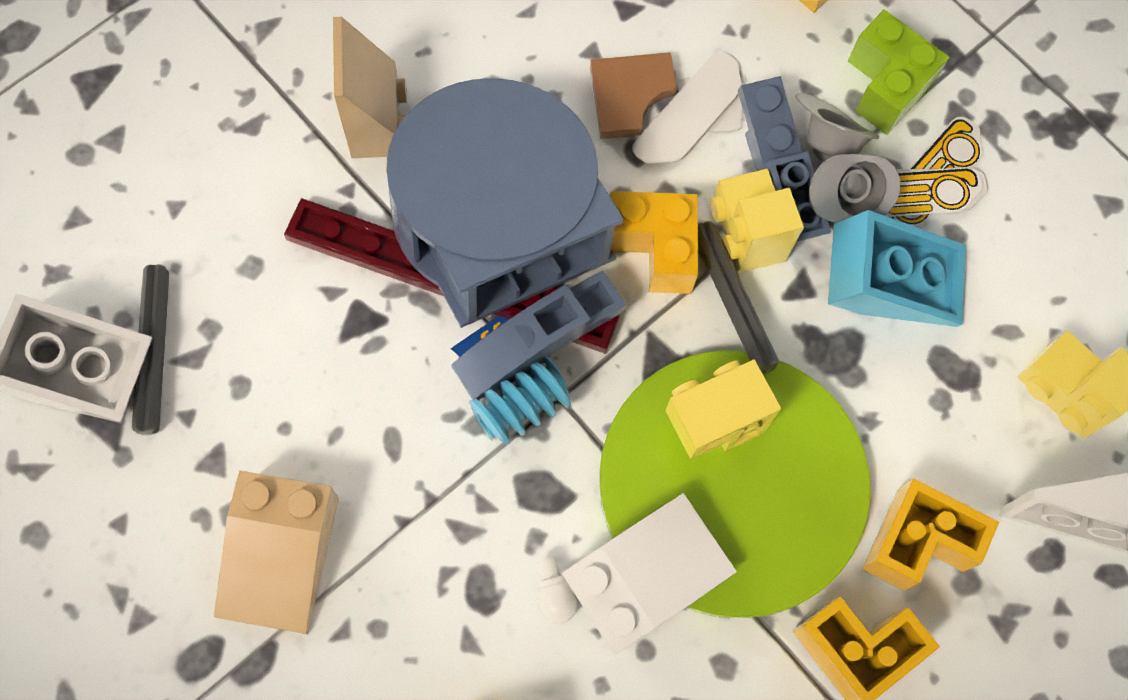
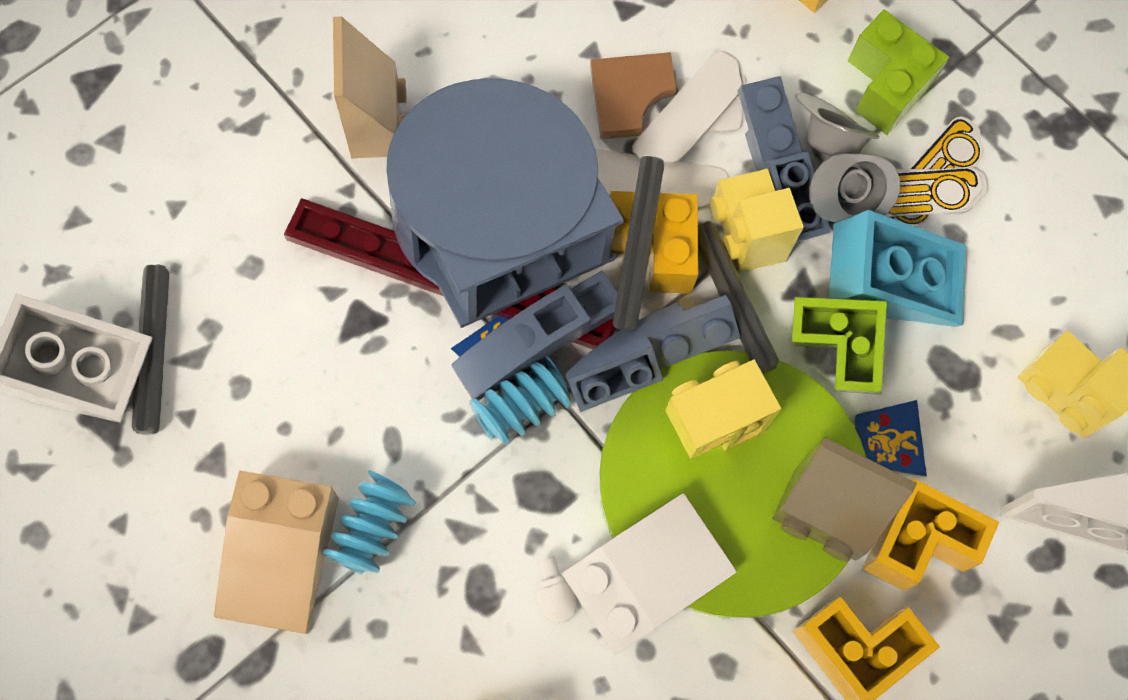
none -> medium azure piece [322,470,417,575]
none -> sand blue slope [565,295,740,412]
none -> white sticker [595,148,728,208]
none -> dark grey axle [613,156,664,331]
none -> dark tan slope [772,437,917,562]
none -> lime brick [792,297,887,395]
none -> blue sticker [855,400,927,477]

